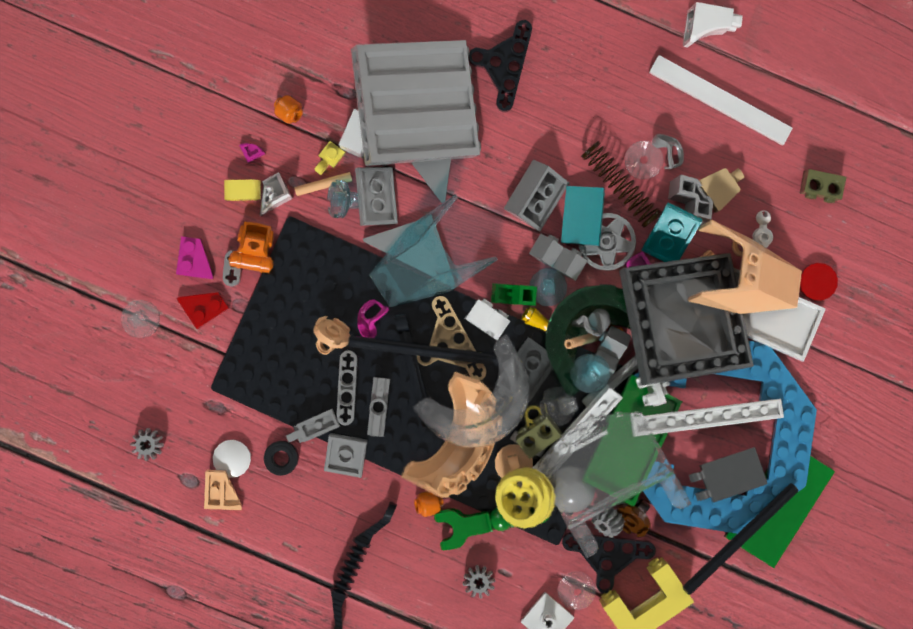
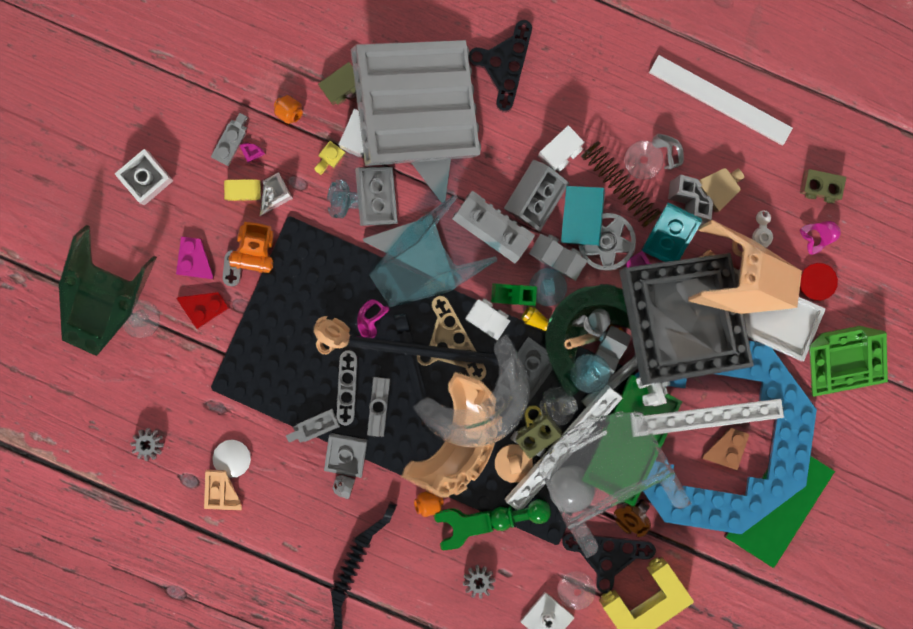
black tyre [264,441,299,476] -> none
light nougat piece [295,172,352,196] -> none
light yellow wheel [495,467,555,528] -> none
light grey gear [591,504,625,538] -> none
black axle [682,483,798,595] -> none
white hips [683,2,743,48] -> none
dark grey tile [689,447,768,502] -> none
none -> clear green windscreen [59,225,157,356]
none -> white brick [115,149,174,205]
none -> light grey hinge [211,113,248,167]
none -> olive brick [318,62,356,105]
none -> light grey rock [333,475,356,499]
none -> light grey piece [452,191,535,263]
none -> white brick [538,125,584,172]
none -> nougat wing [701,428,750,470]
none -> dark pink piece [800,221,841,255]
none -> bright green slope [809,326,888,397]

